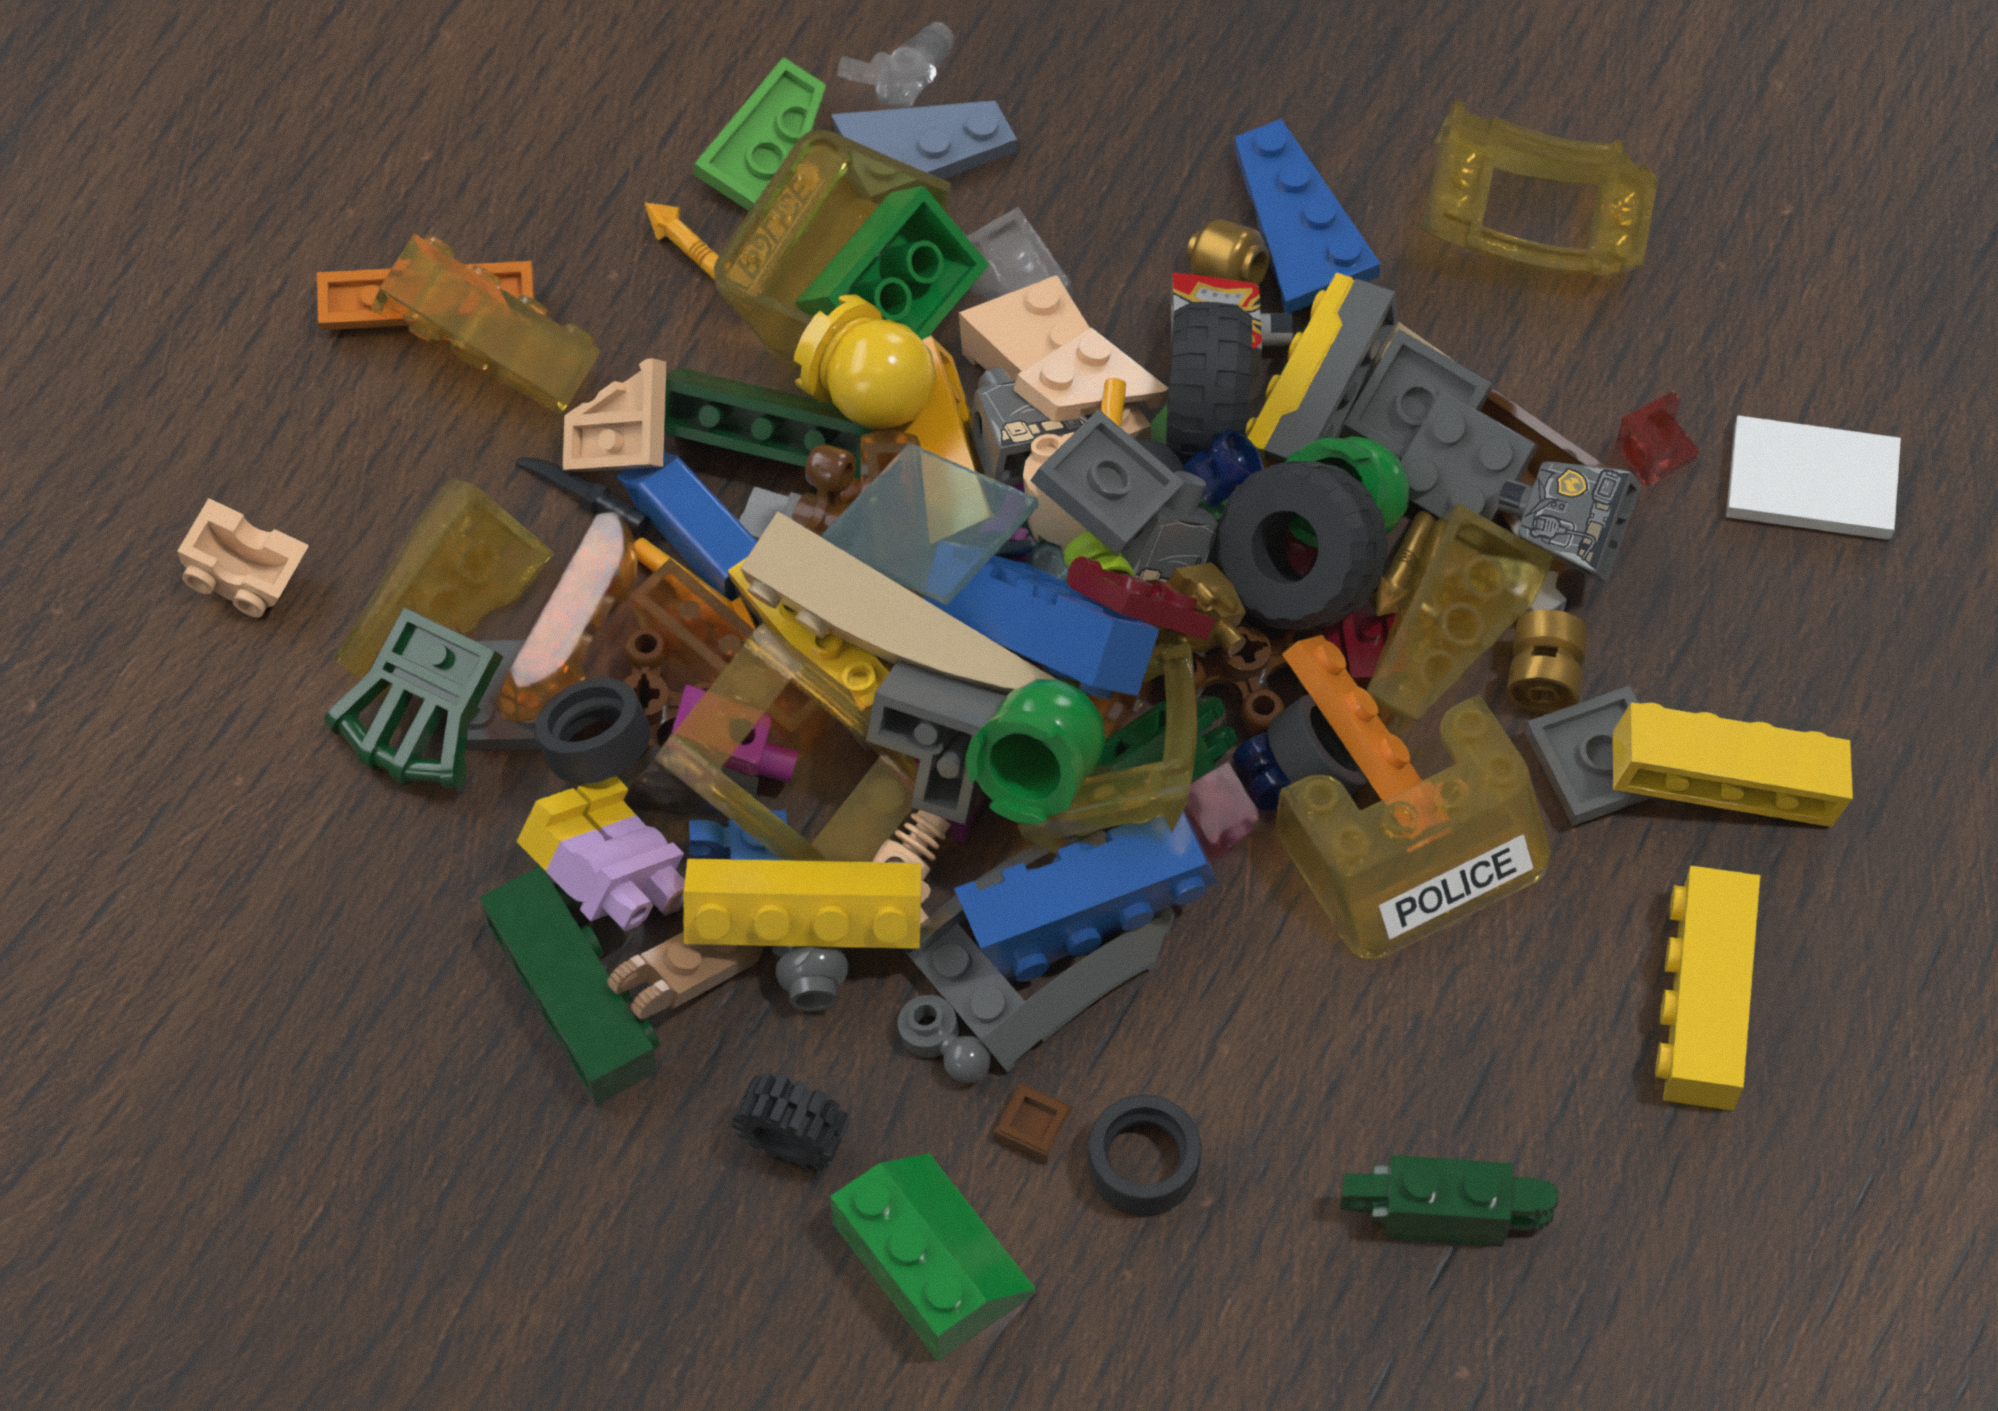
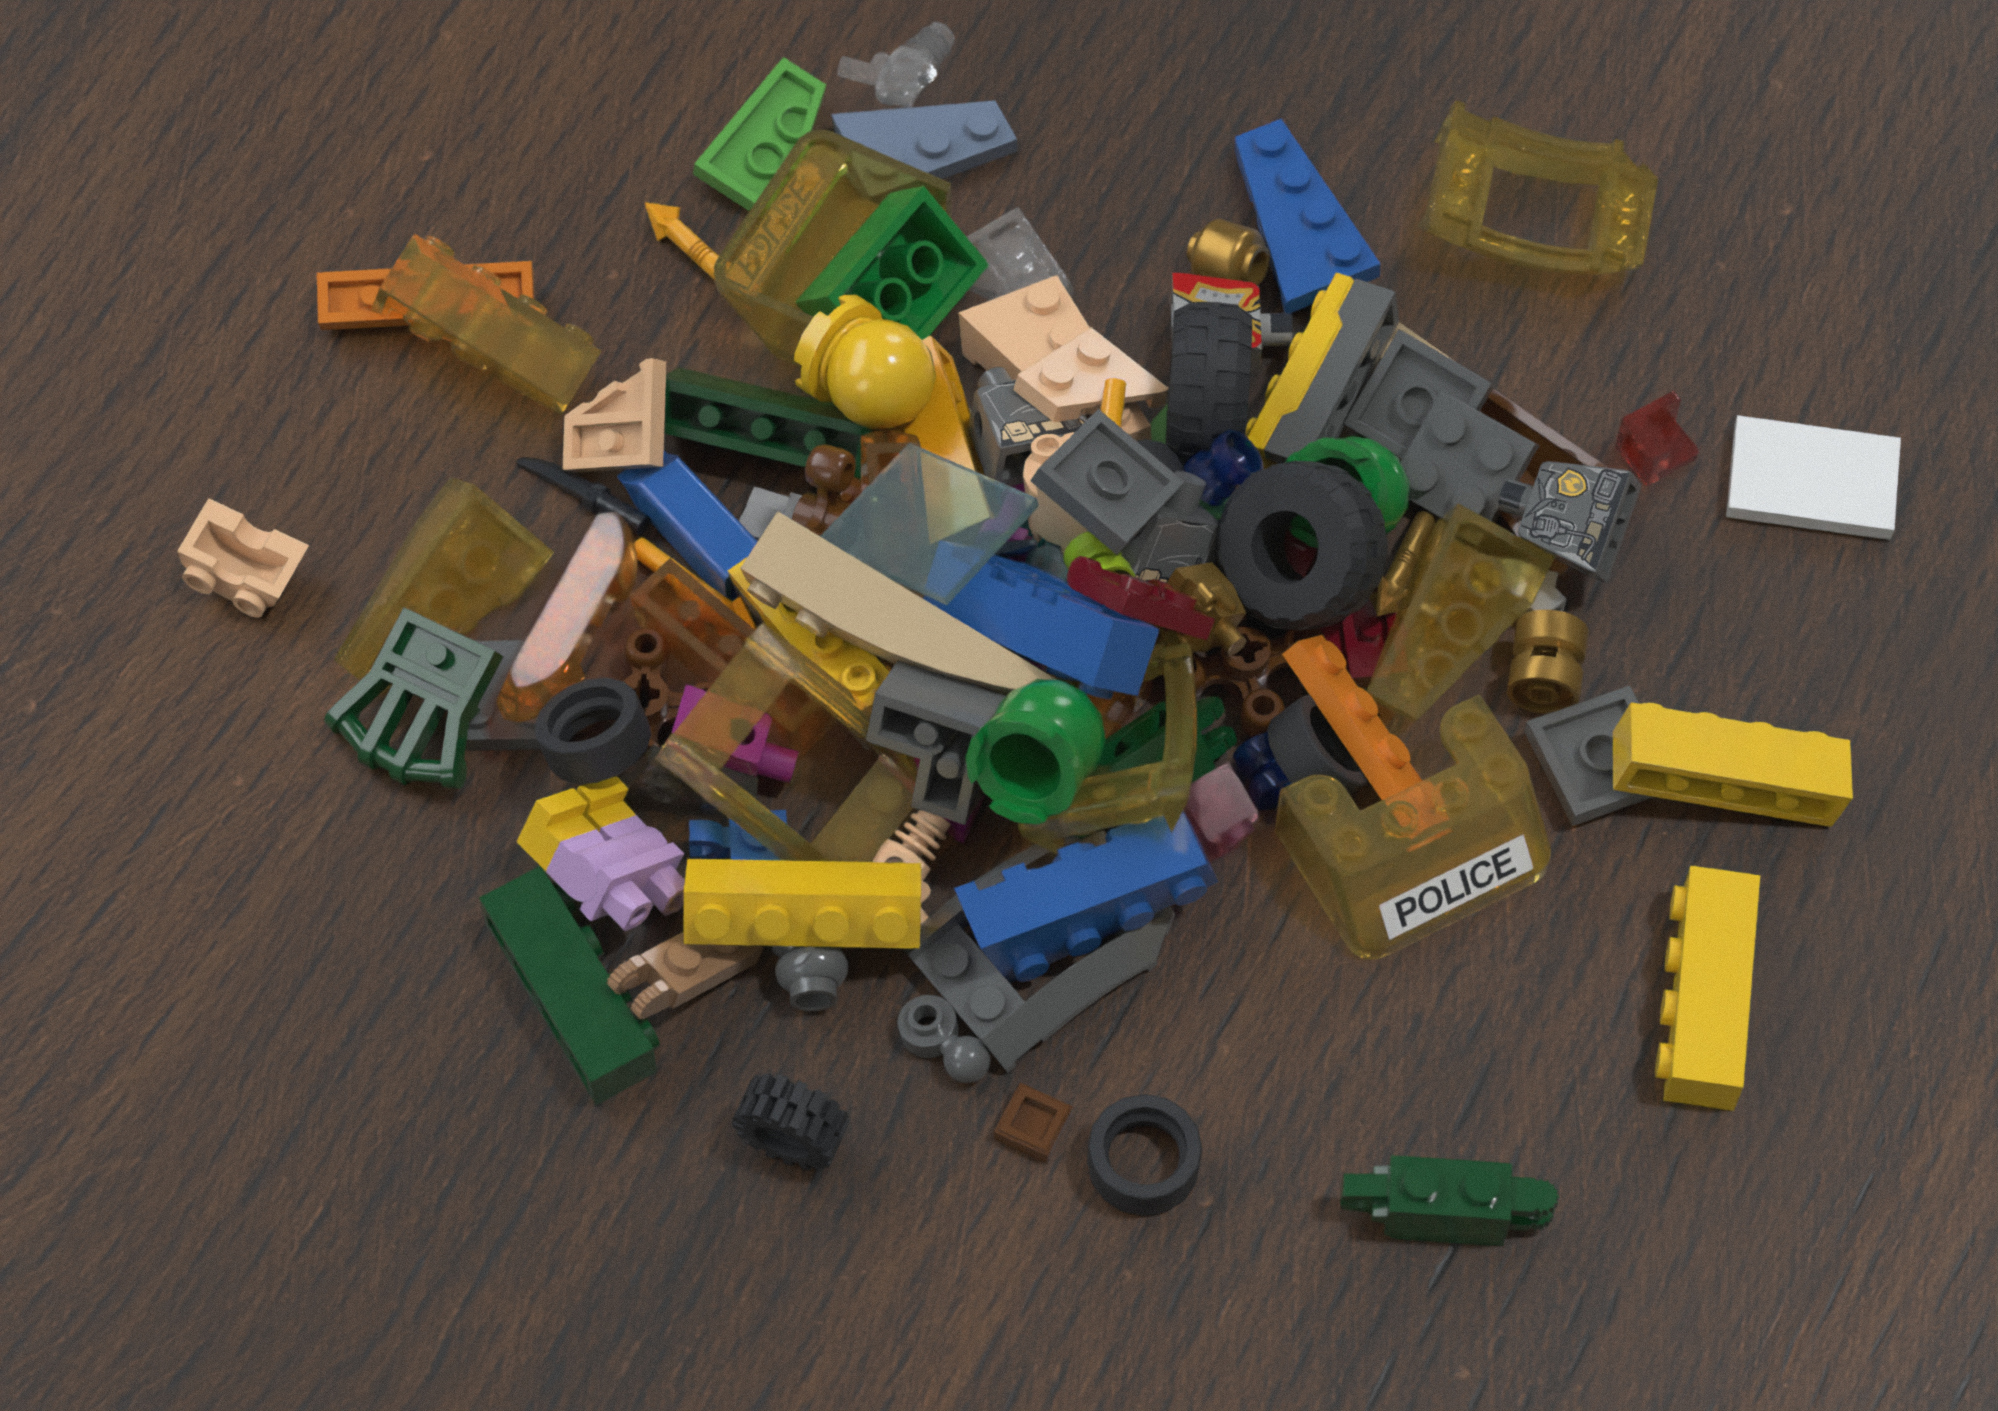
green slope [830,1153,1036,1361] -> none

